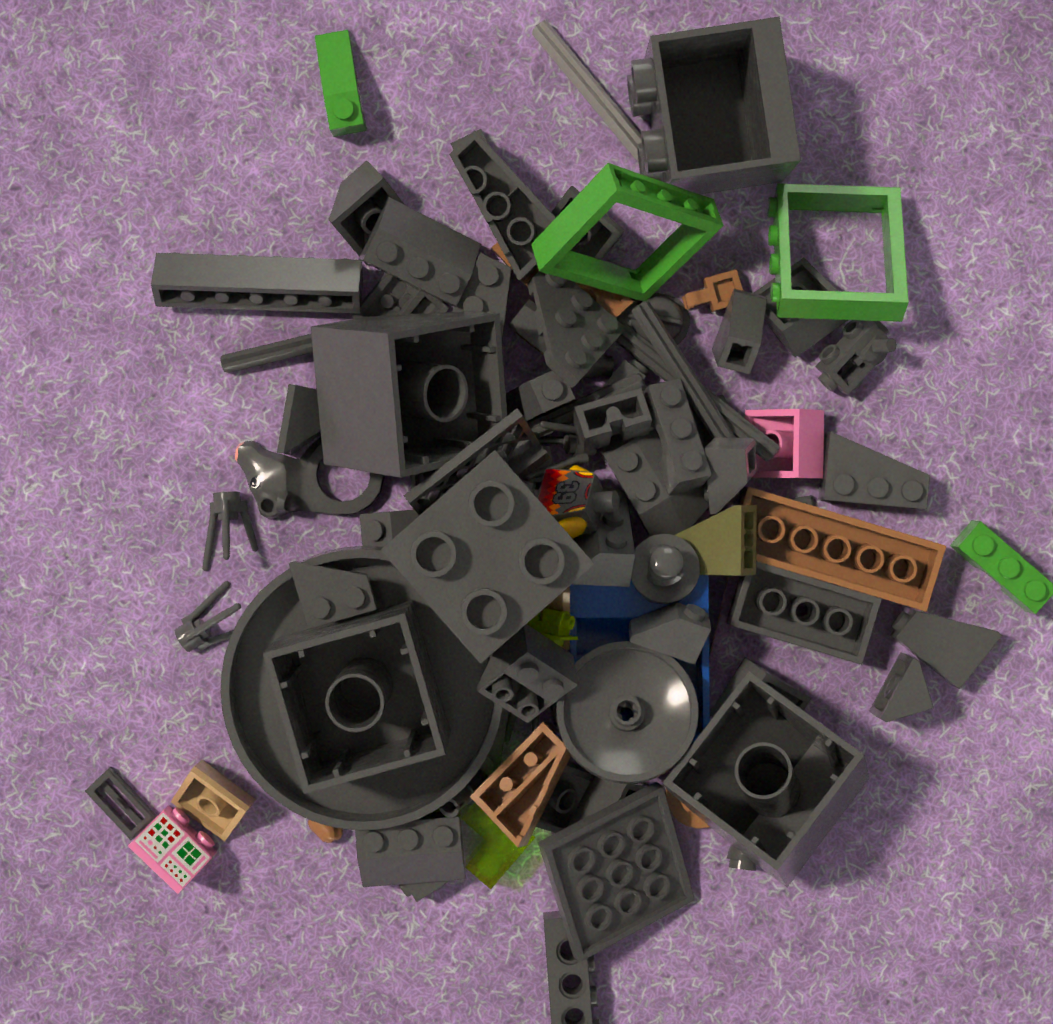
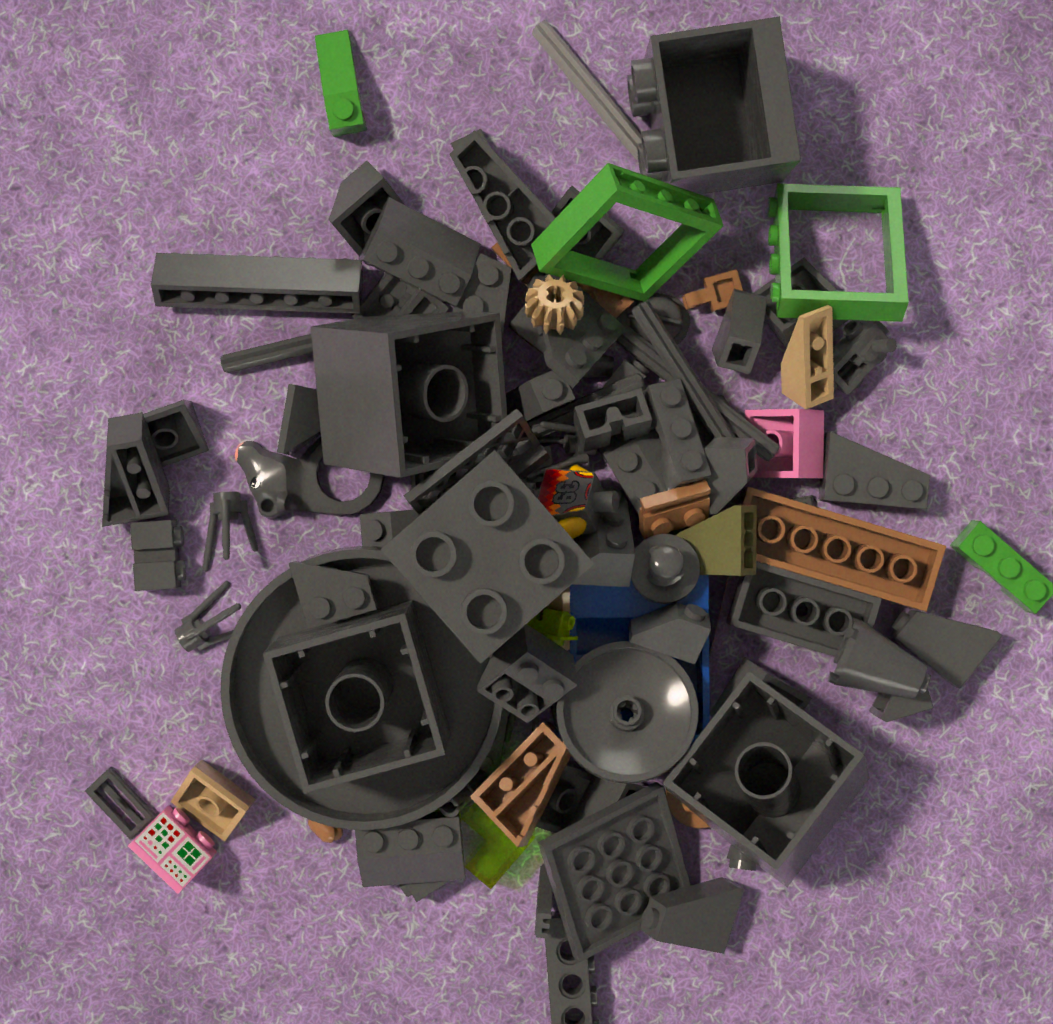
none -> dark grey wedge [102,412,170,527]
none -> dark grey brick [130,519,186,591]
none -> dark grey slope [143,400,209,467]
none -> tan gear [525,274,584,335]
none -> dark grey tile [534,863,553,939]
none -> medium nougat plate [639,479,711,539]
none -> dark grey slope [640,877,744,954]
none -> tan slope [781,305,834,410]
none -> dark grey cone [828,618,931,699]

